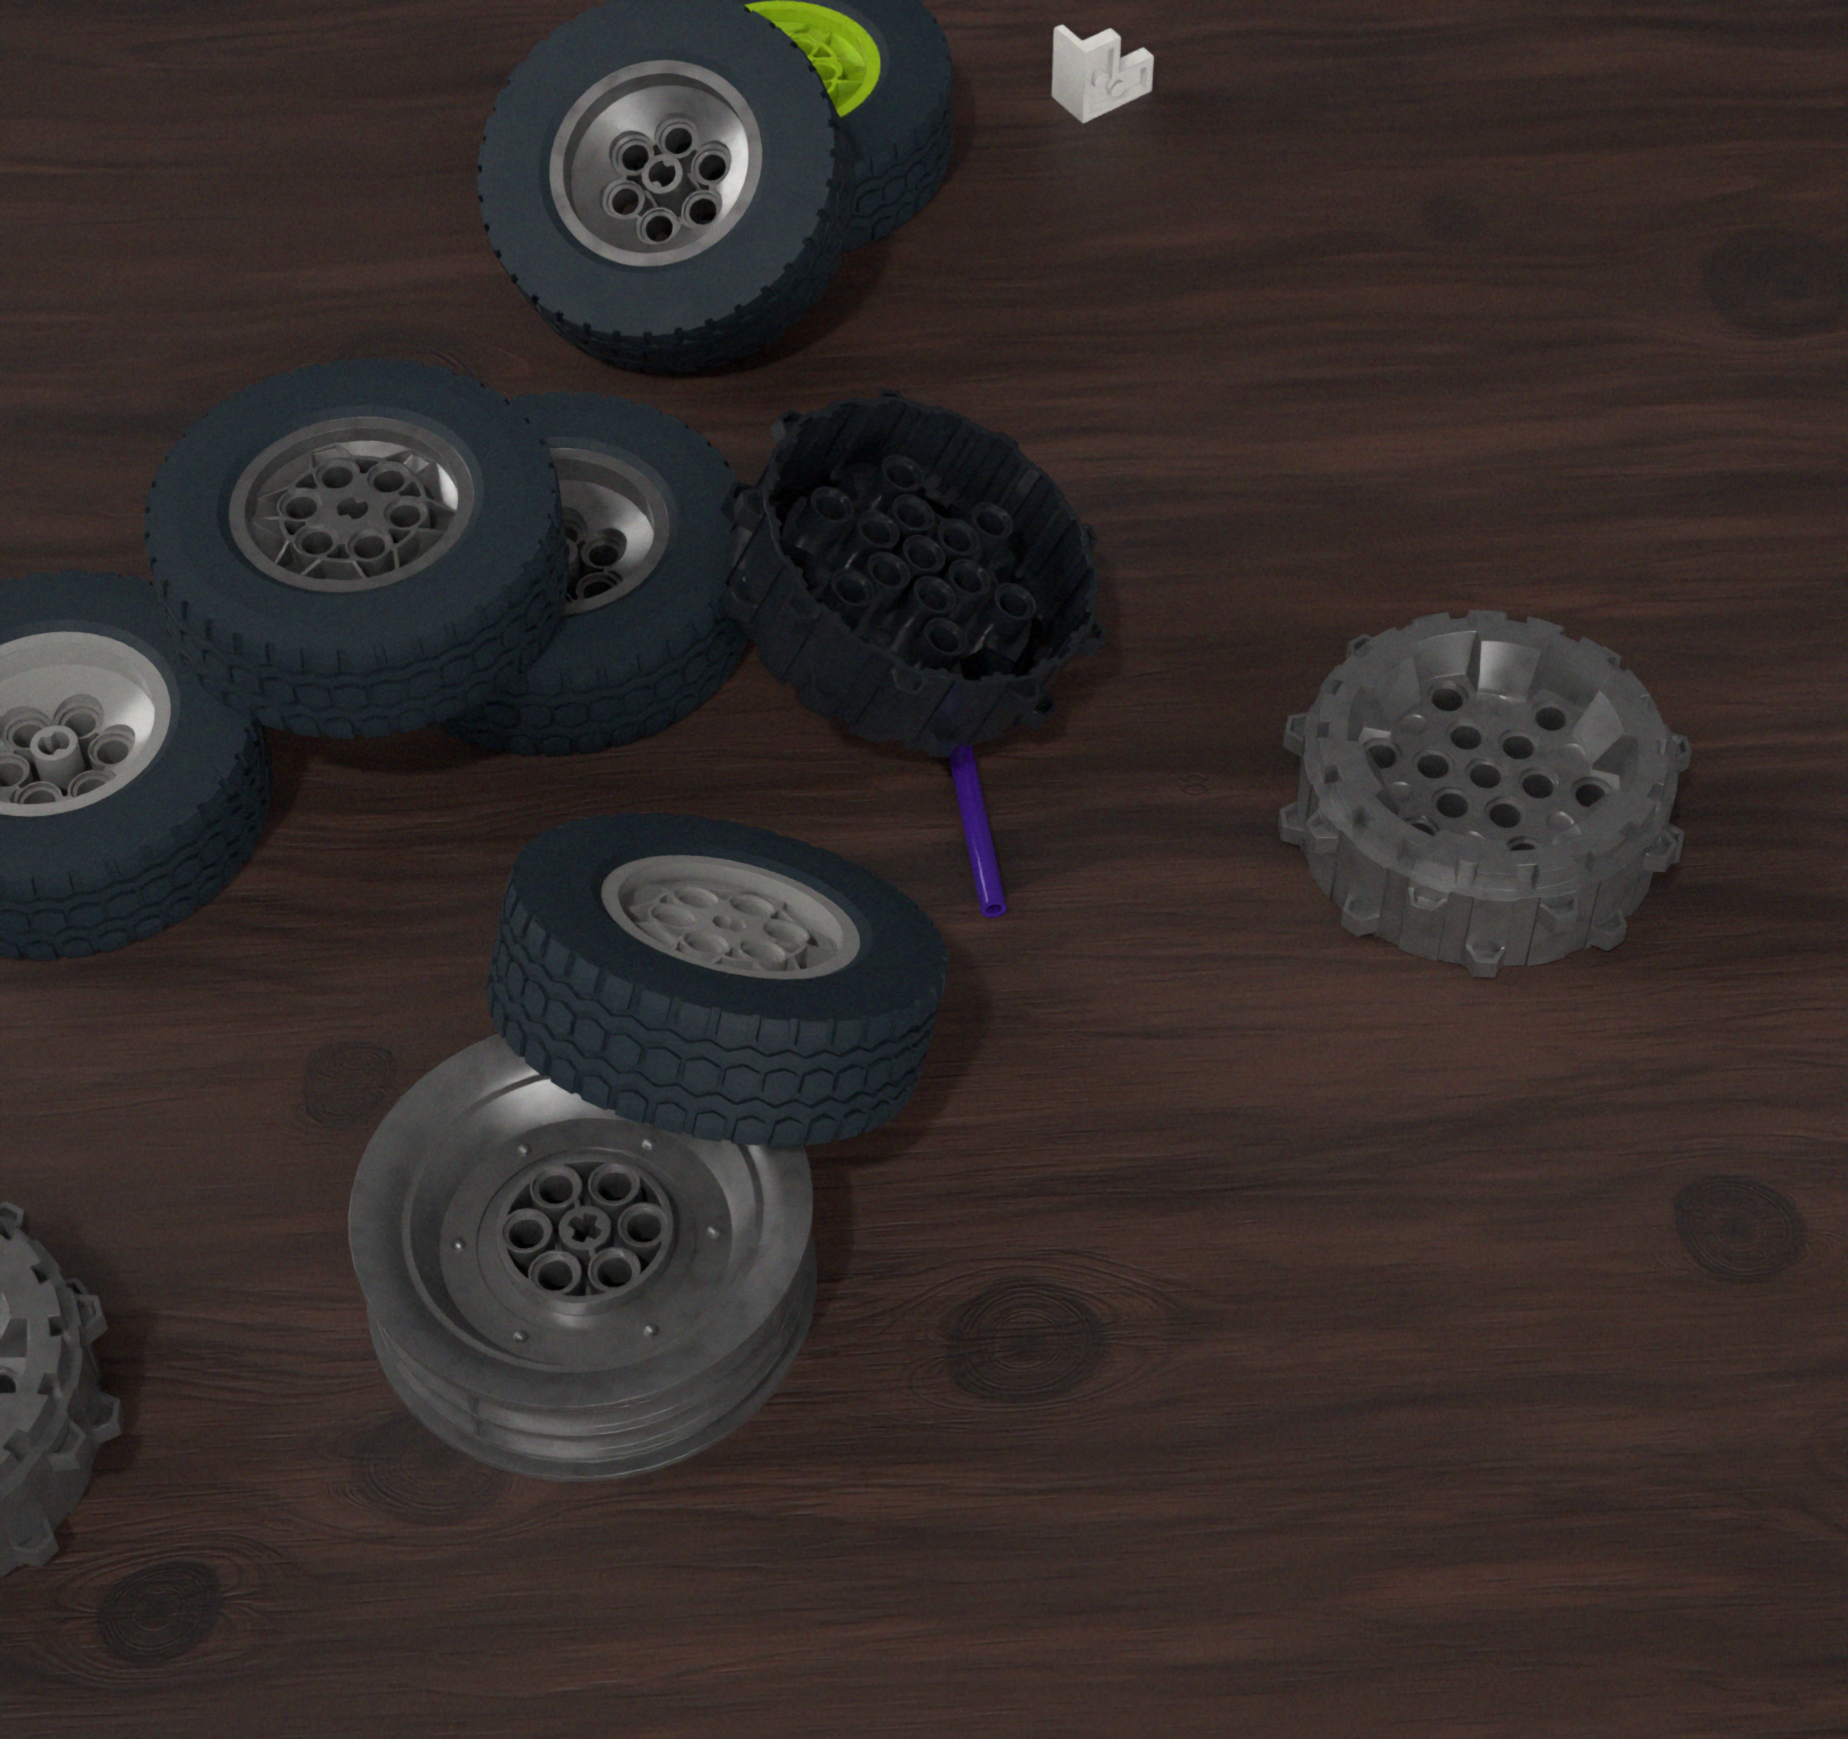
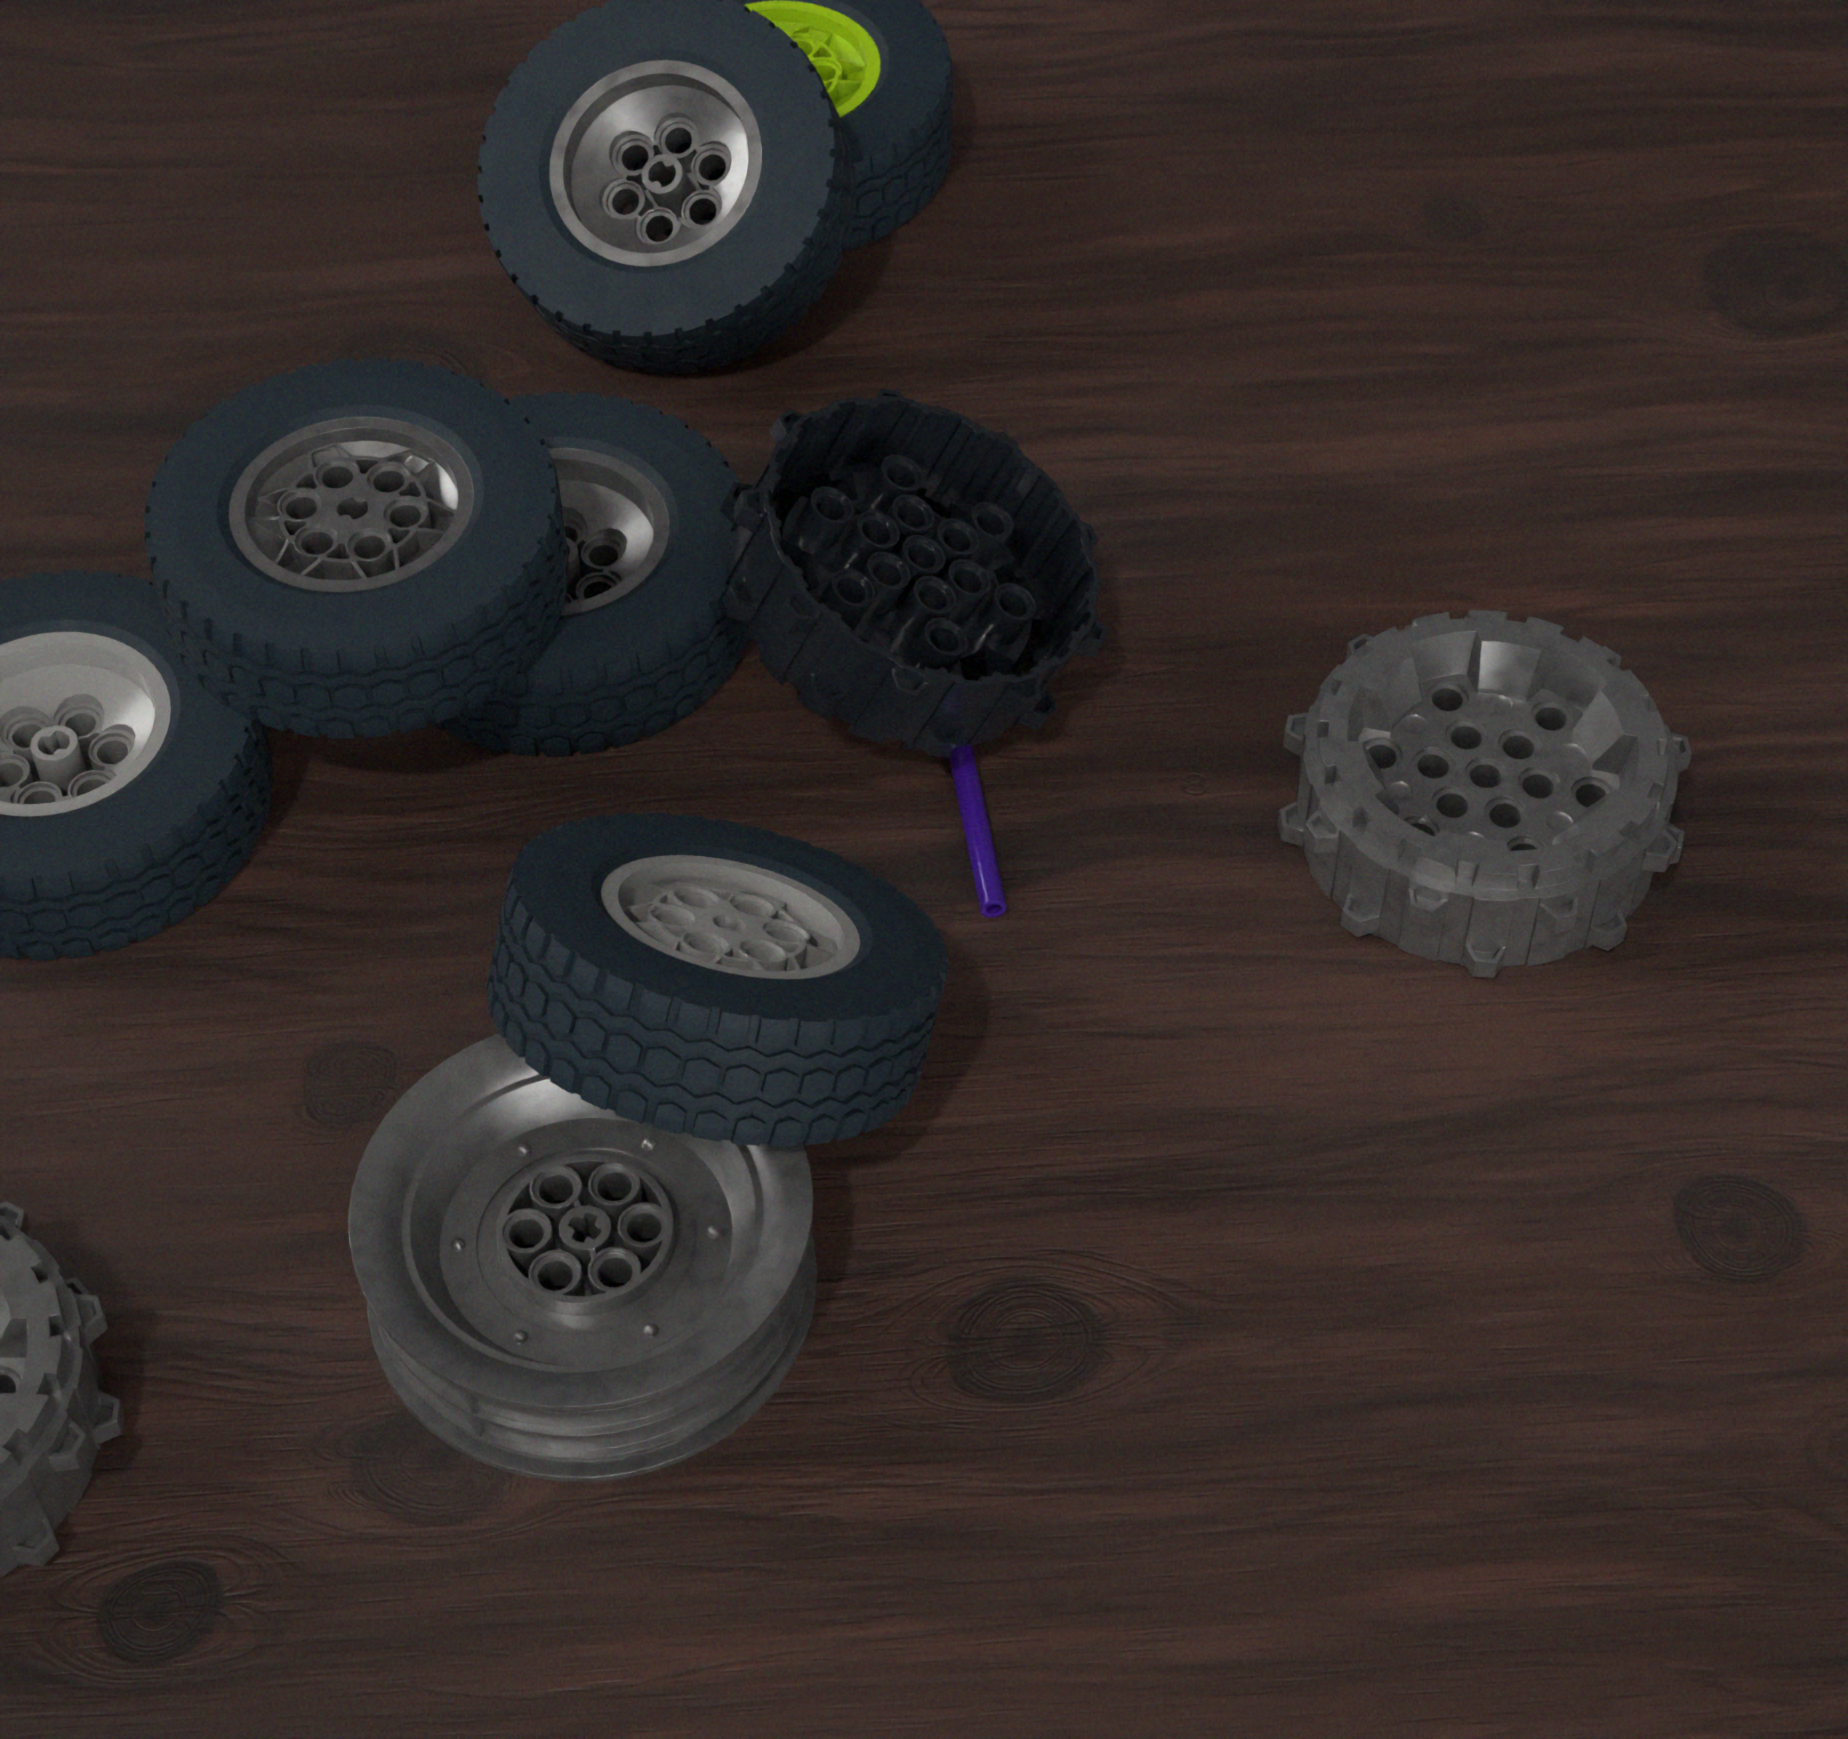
white panel [1052,24,1154,123] -> none

